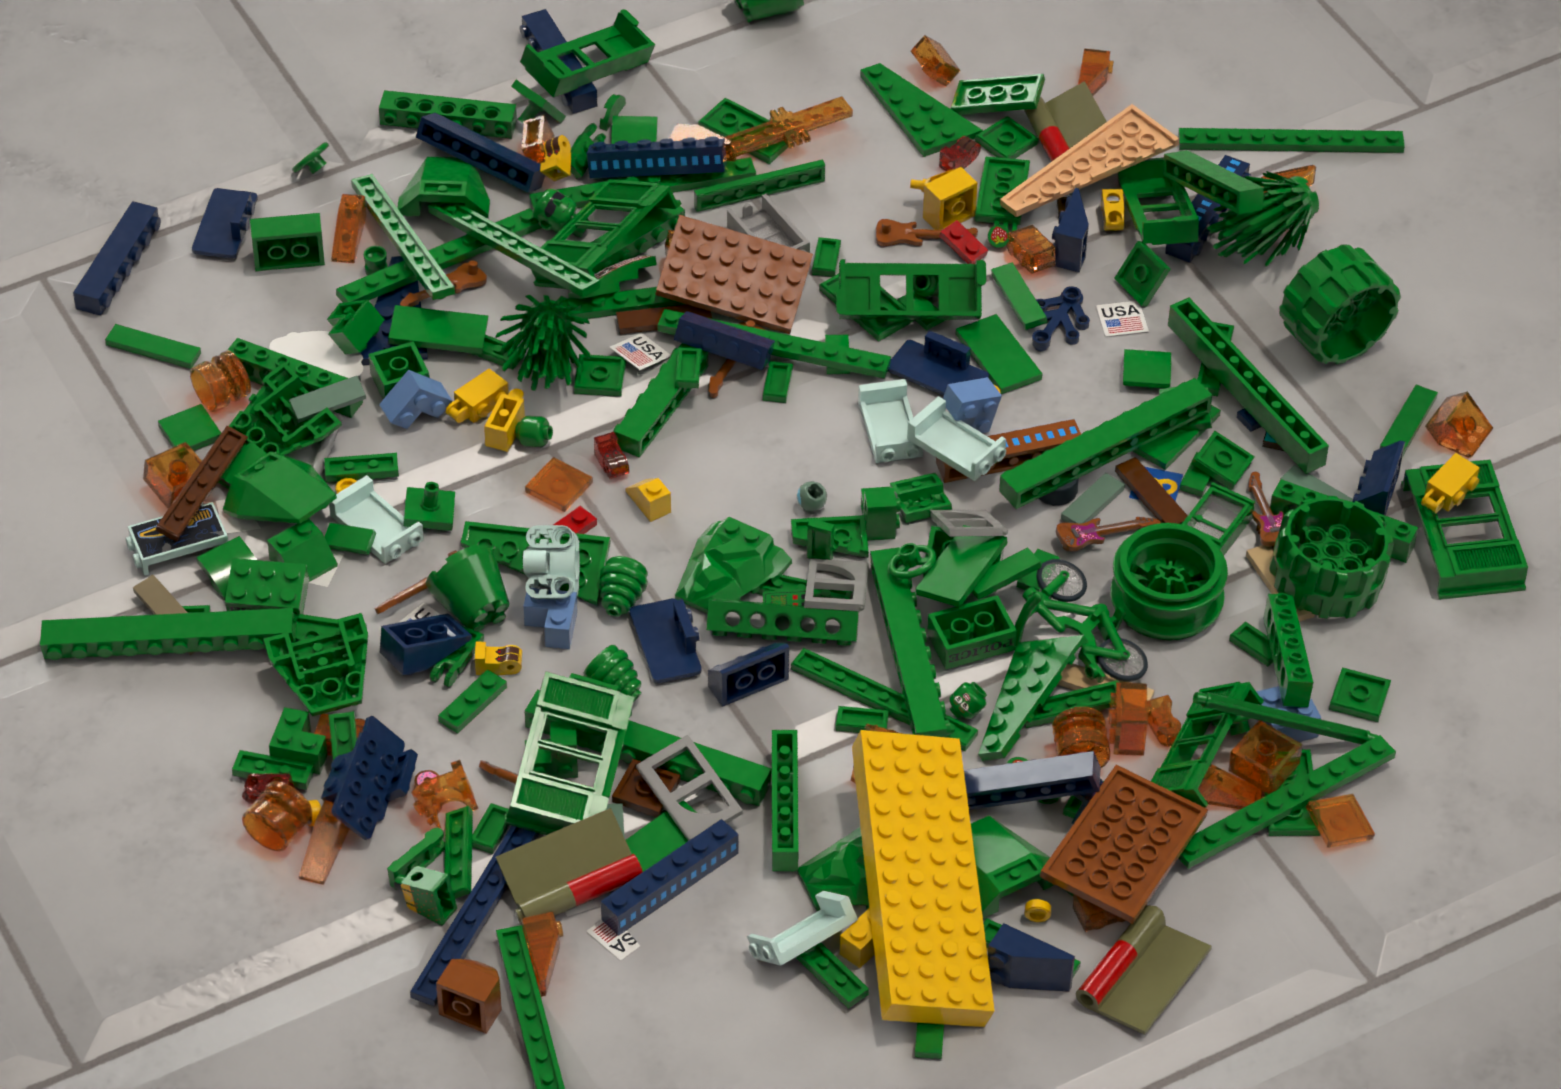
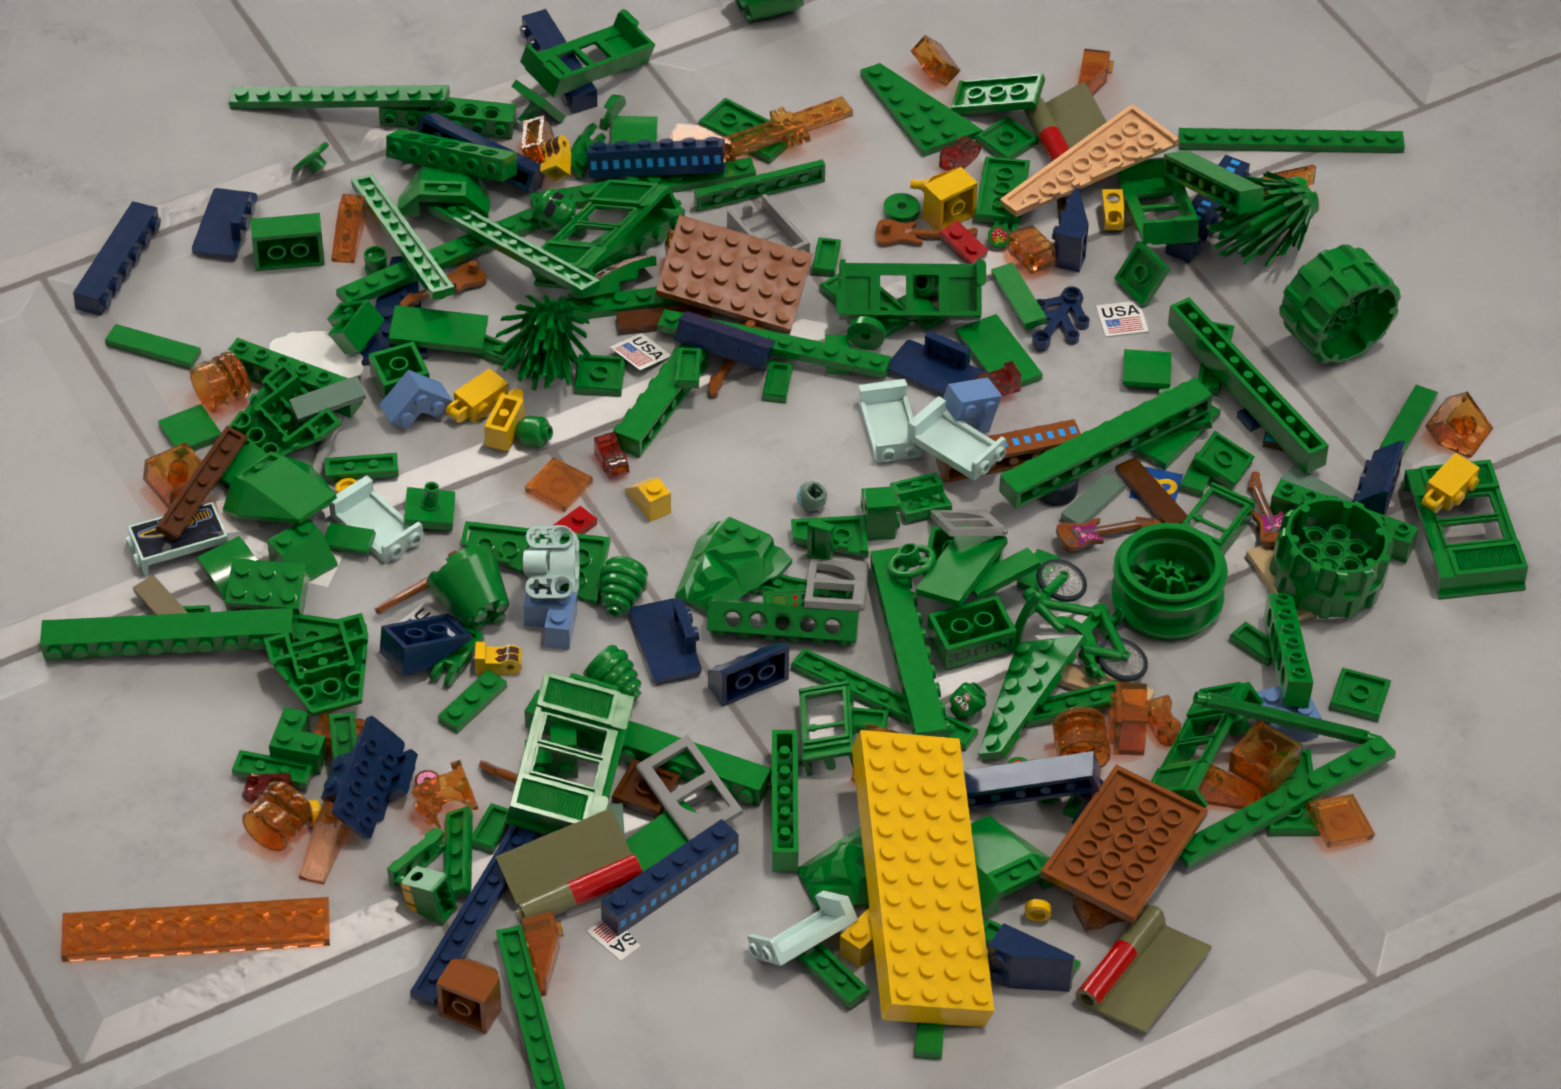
none -> clear orange plate [61,897,330,962]
none -> green plate [229,85,450,109]
none -> green brick [386,129,517,182]
none -> green door [798,680,856,776]
none -> green piece [847,316,886,350]
none -> green piece [883,193,920,223]
none -> clear red leg [974,361,1022,396]

